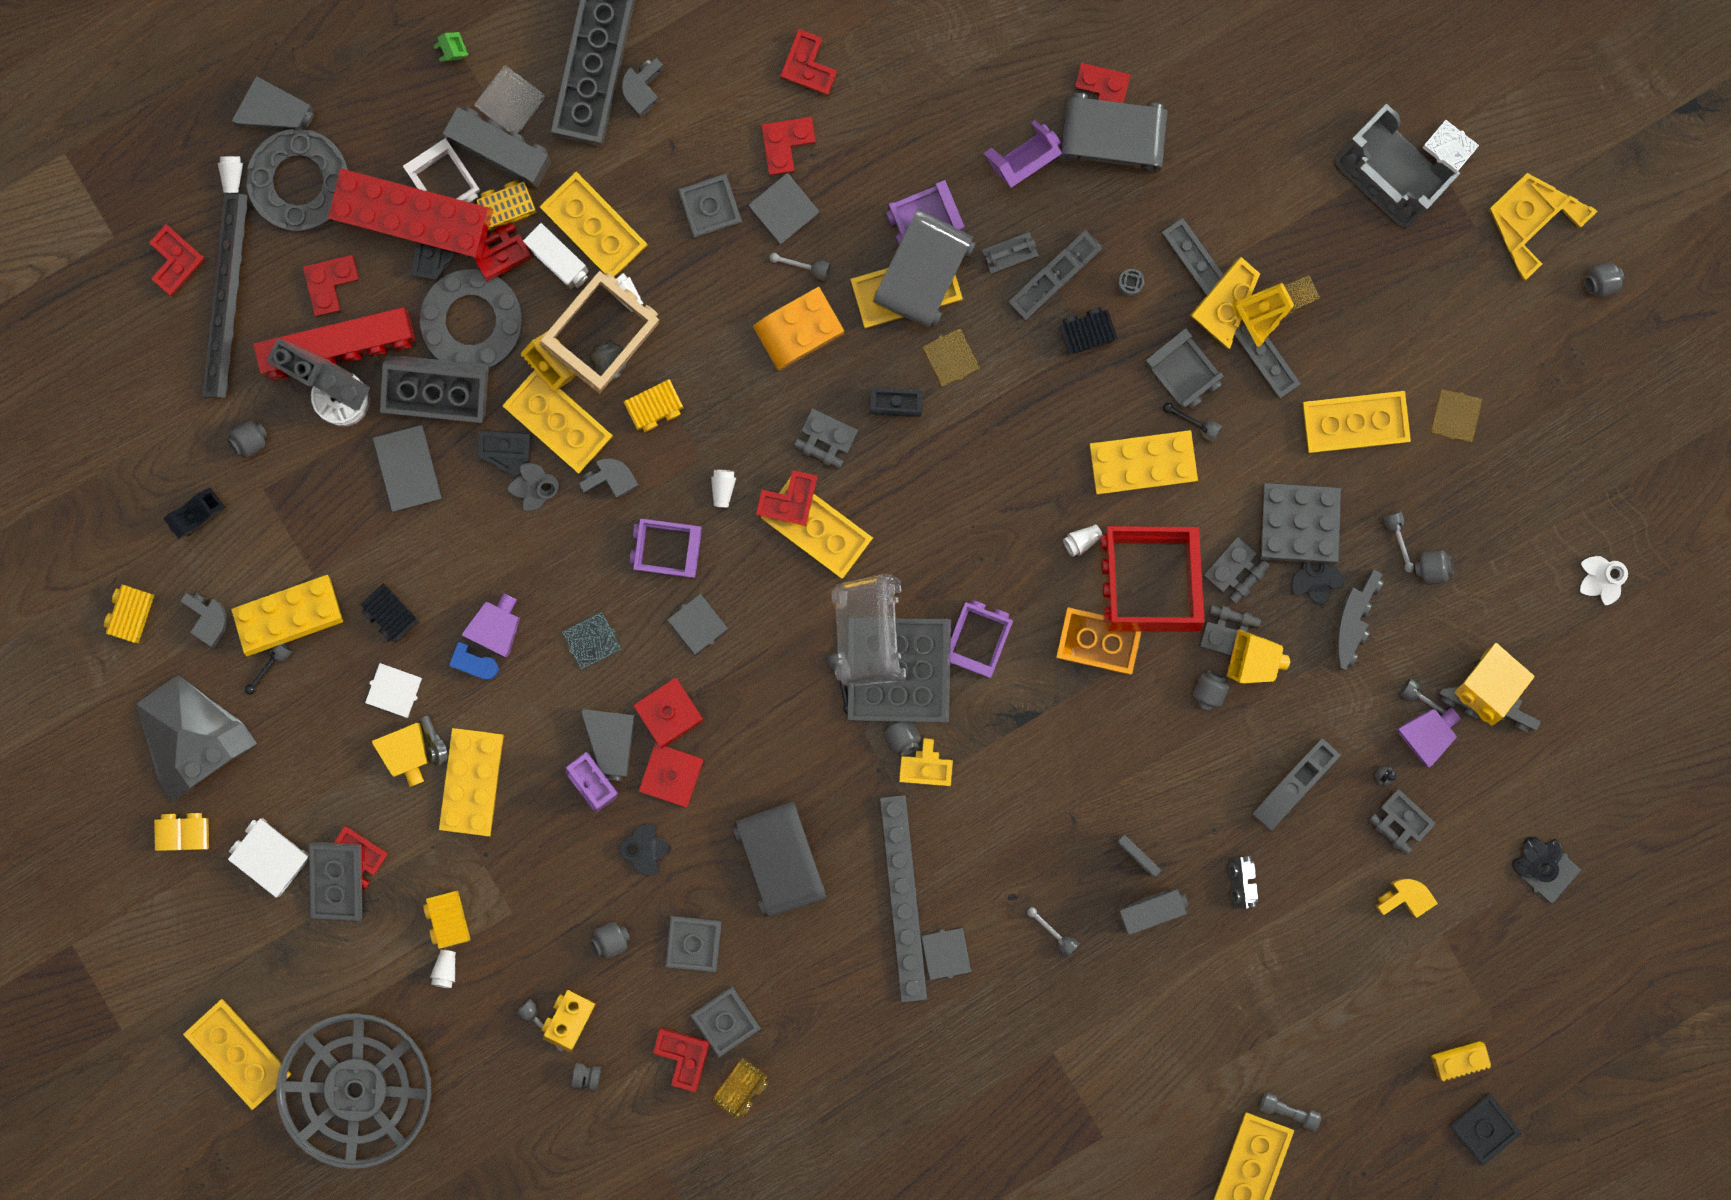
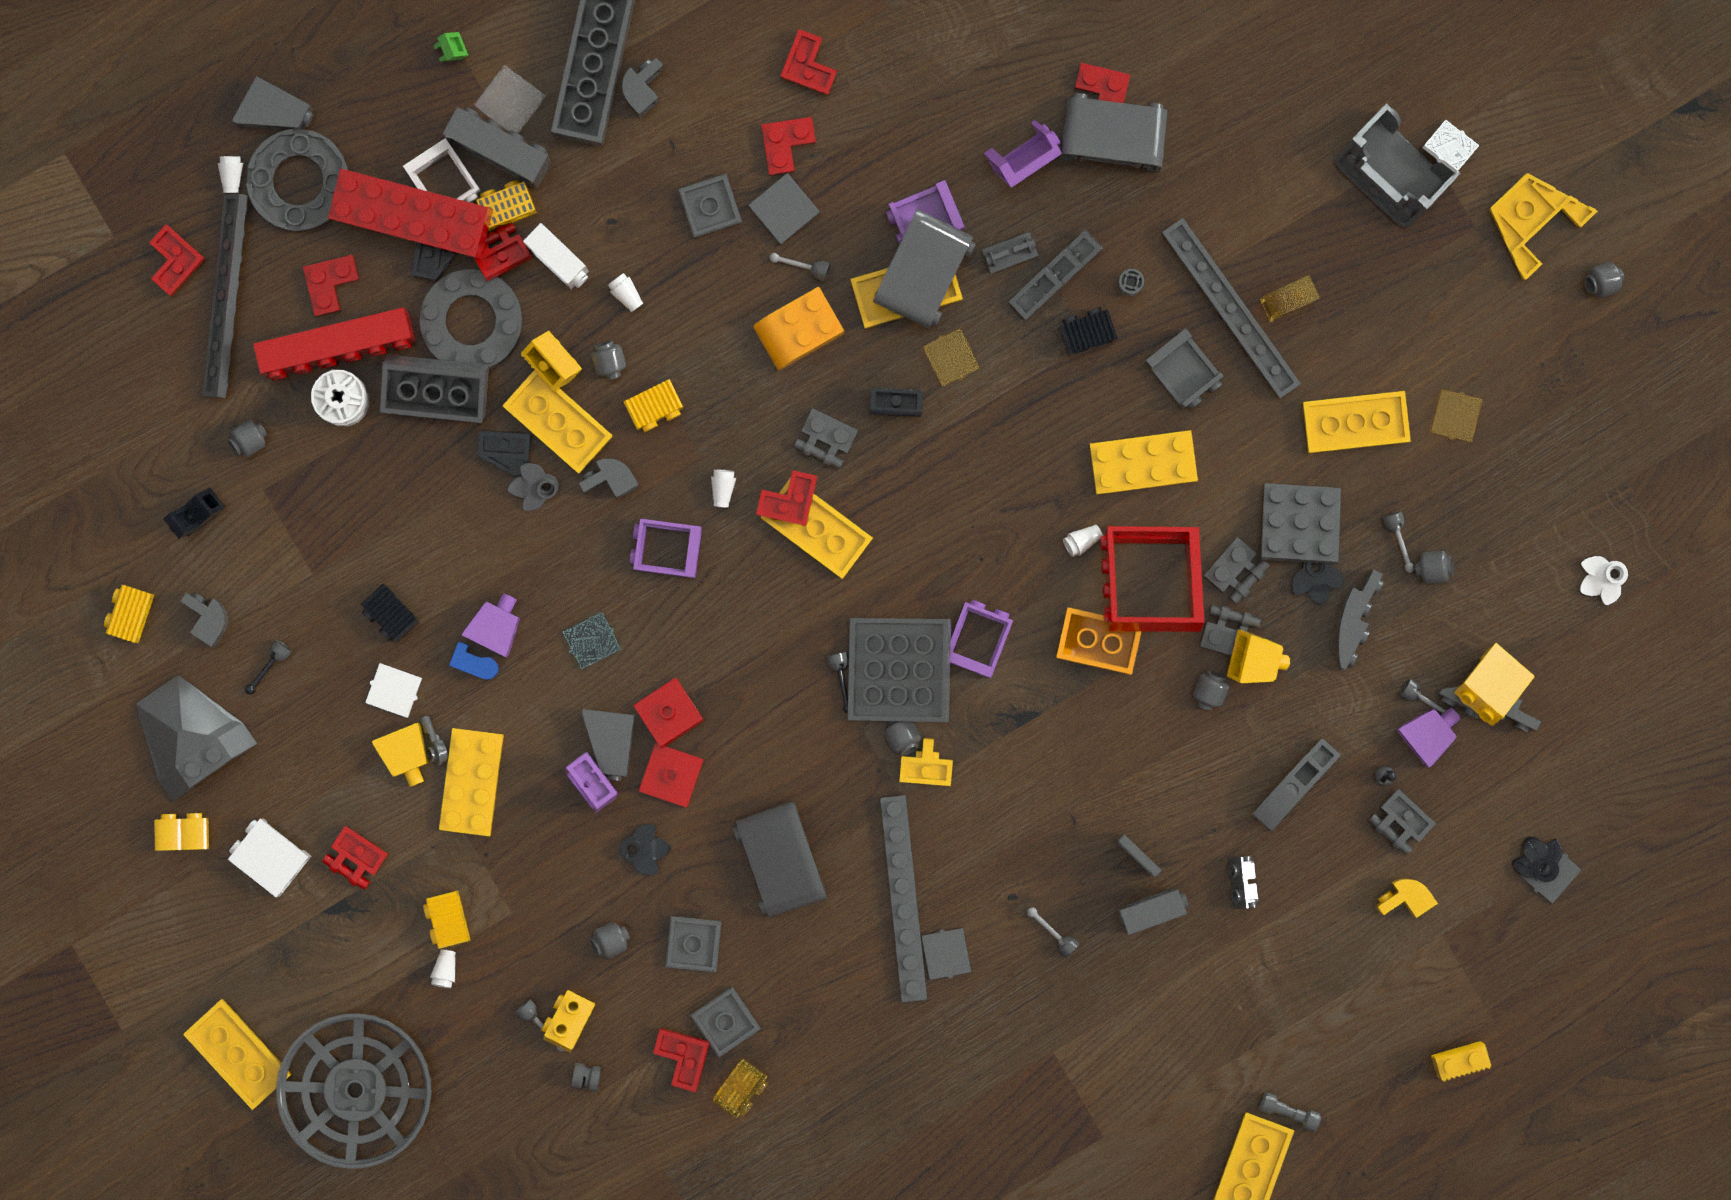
yellow plate [231,575,343,657] -> none
dark grey slope [266,339,370,411] -> none
dark grey tile [309,842,362,921] -> none
dark grey tile [373,425,442,512] -> none
yellow plate [540,172,648,278] -> none
tan window [540,271,659,394] -> none
dark grey piece [668,594,728,655] -> none
clear windscreen [832,574,906,687] -> none
hinge [1163,403,1222,444] -> none
yellow wing [1190,257,1260,349] -> none
yellow wing [1235,283,1294,347] -> none
black tile [1449,1093,1522,1166] -> none

